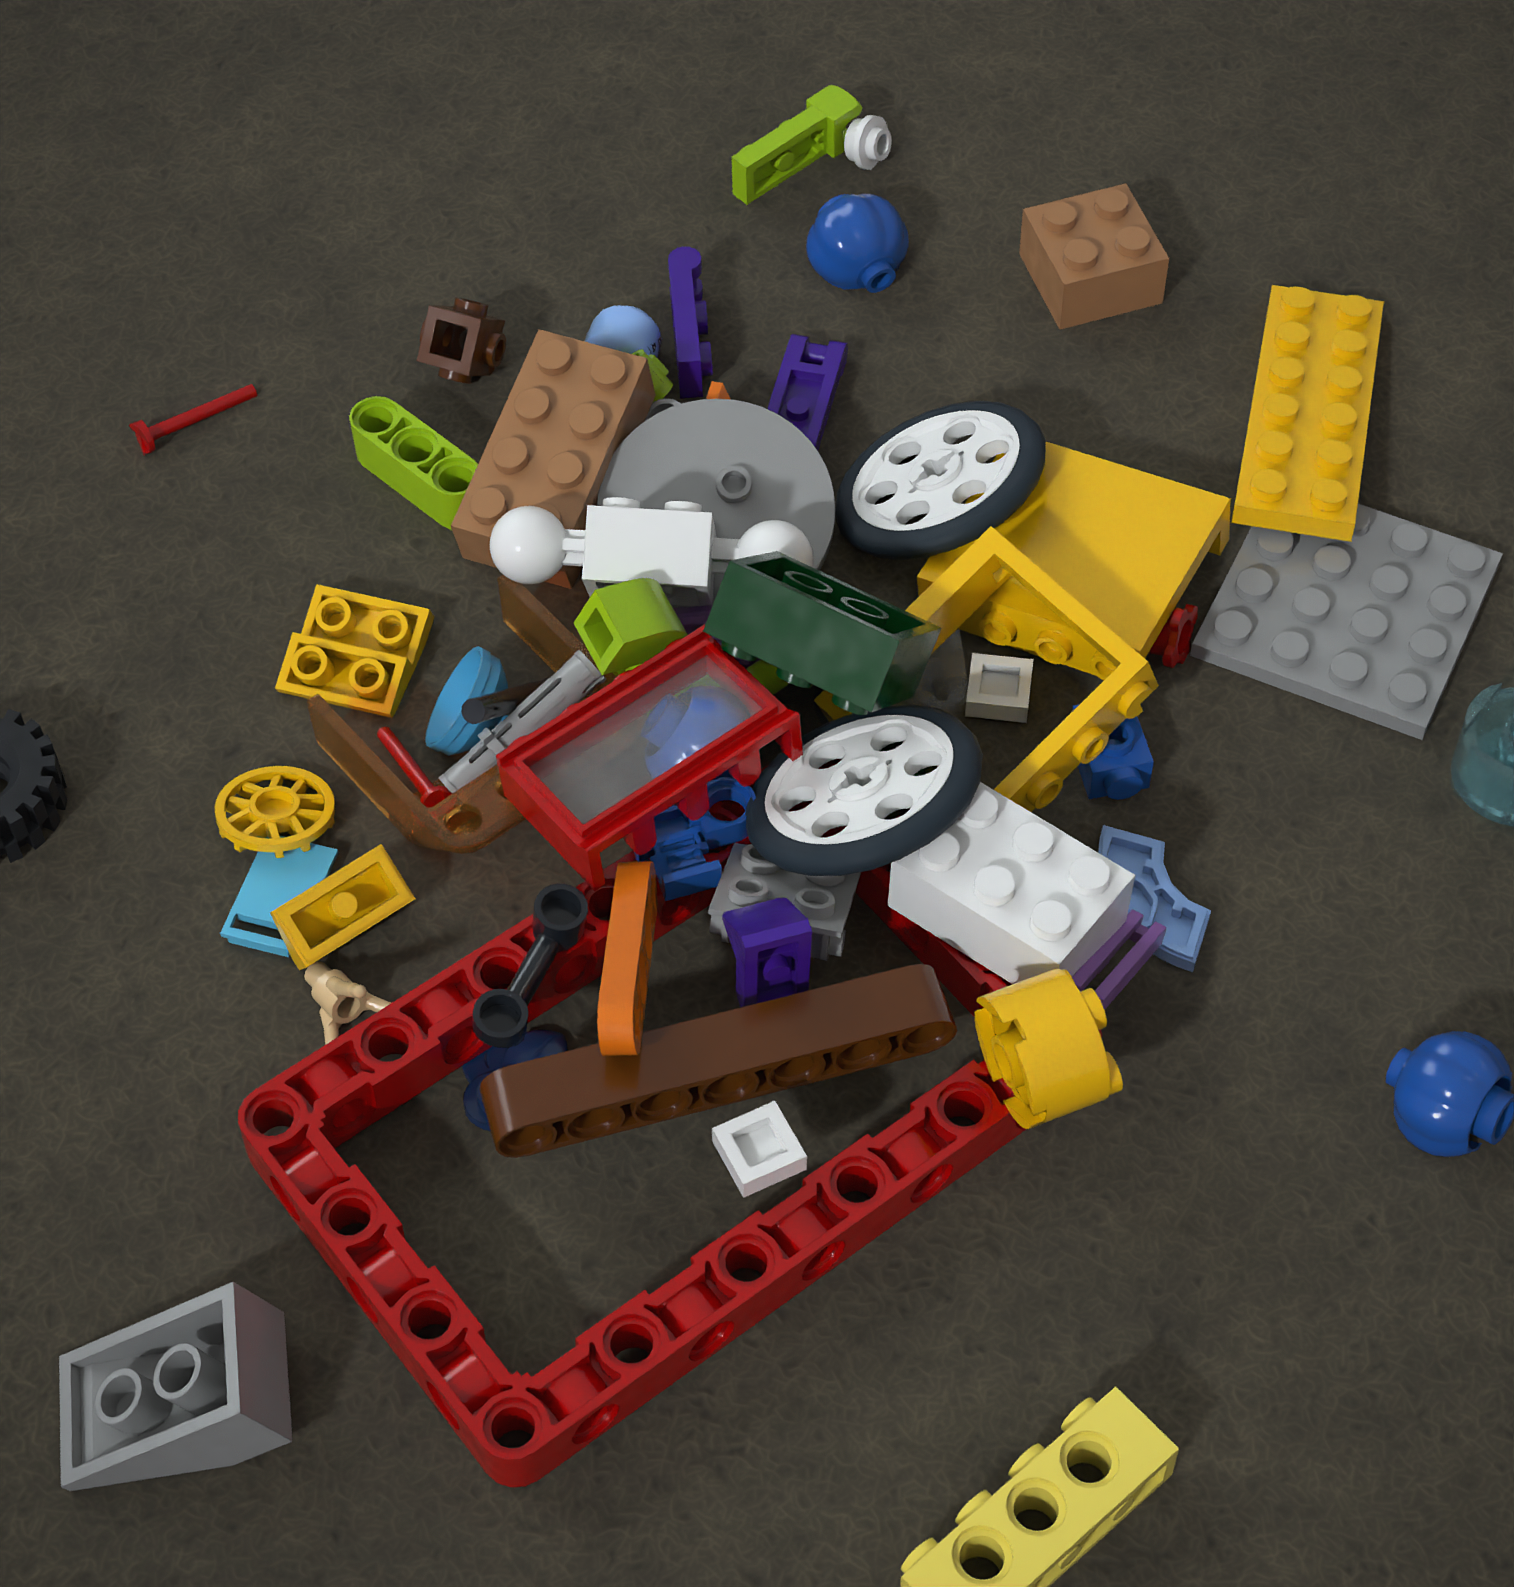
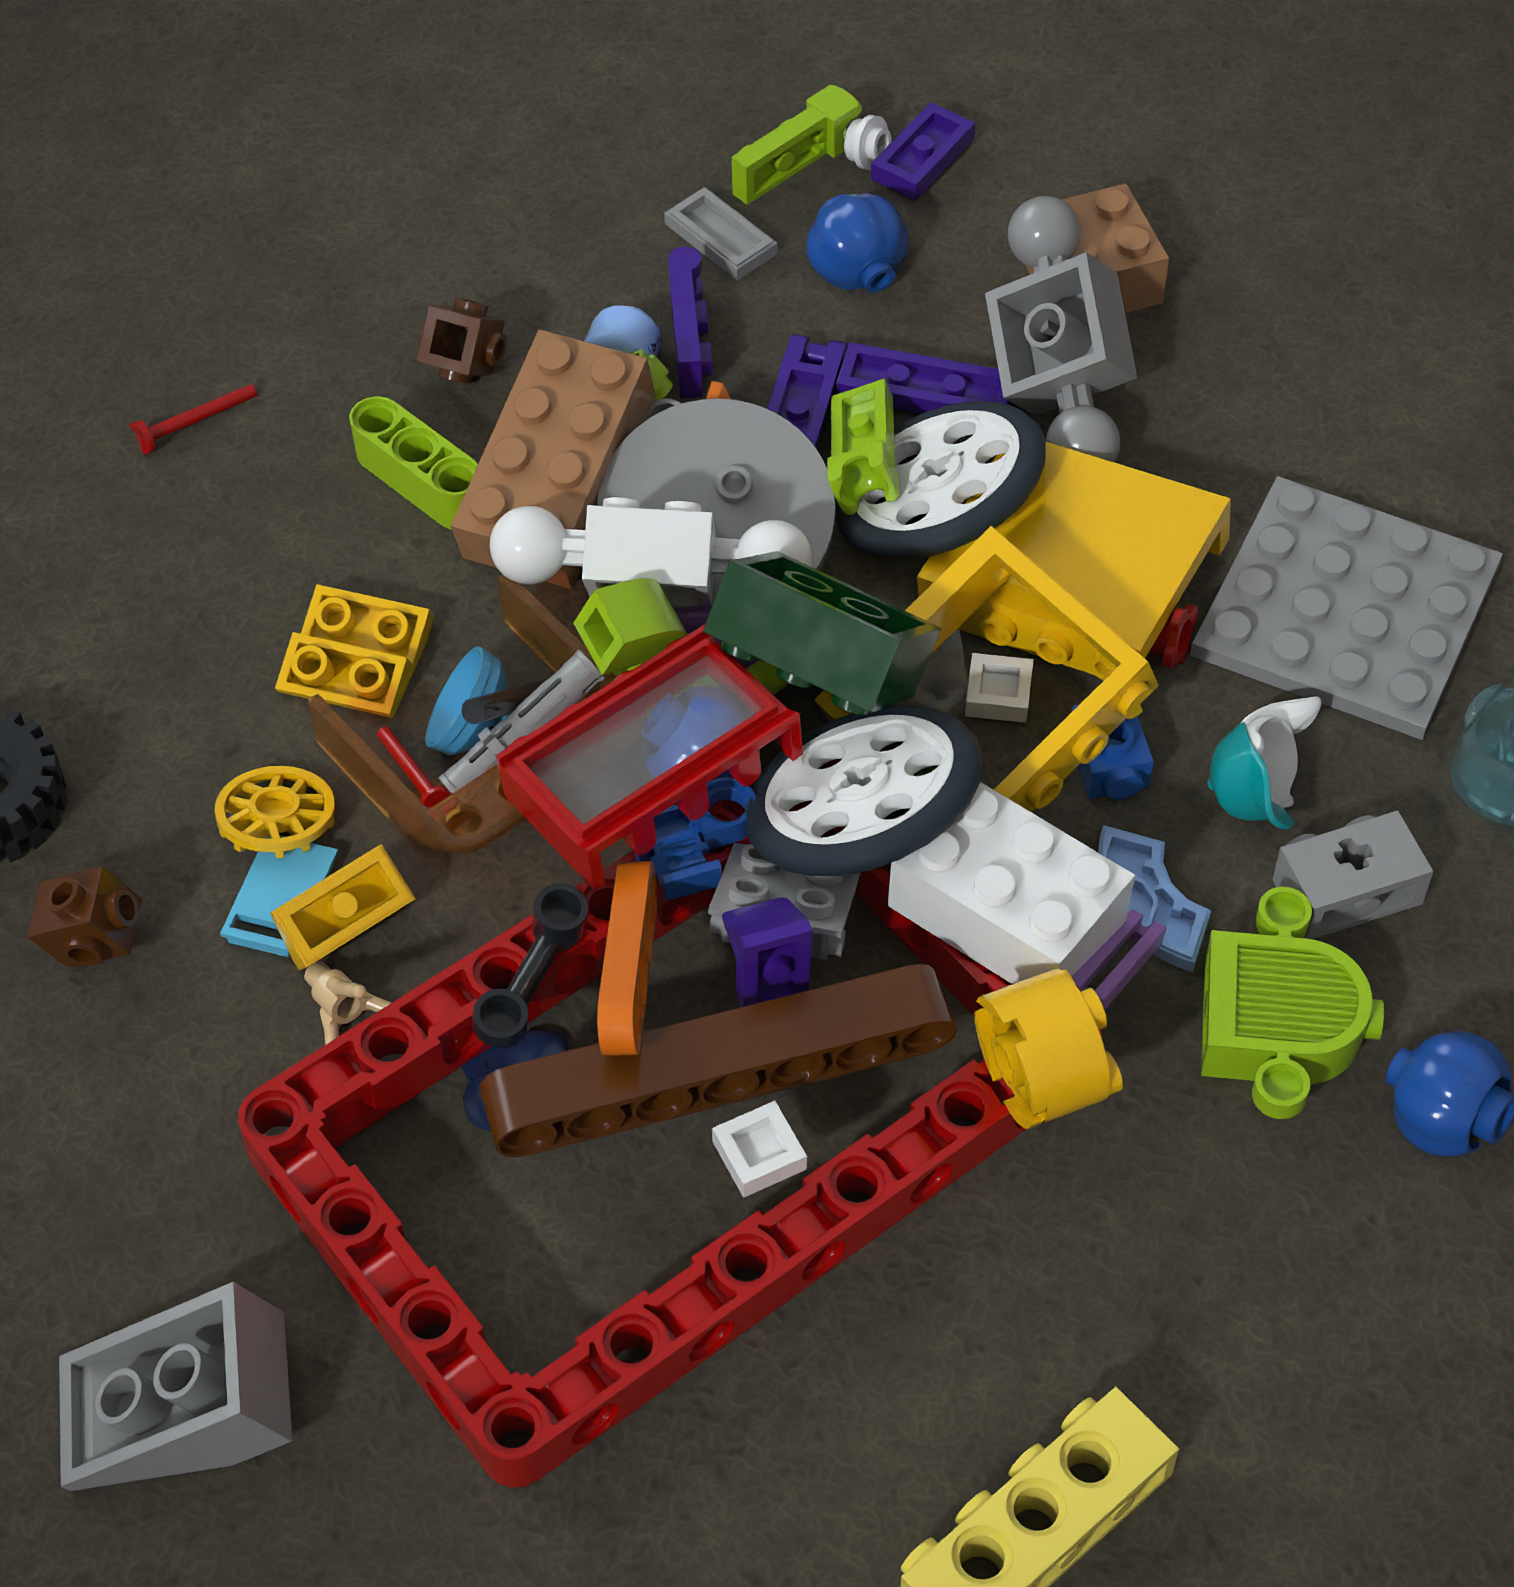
yellow plate [1231,285,1384,542] -> none
none -> reddish brown brick [27,866,142,967]
none -> light grey tile [664,187,778,281]
none -> lime plate [827,378,900,515]
none -> dark purple plate [836,342,1011,414]
none -> dark purple plate [871,102,975,201]
none -> light grey brick [985,196,1137,463]
none -> lime piece [1201,887,1384,1119]
none -> hair [1207,696,1321,830]
none -> light grey brick [1272,810,1433,939]

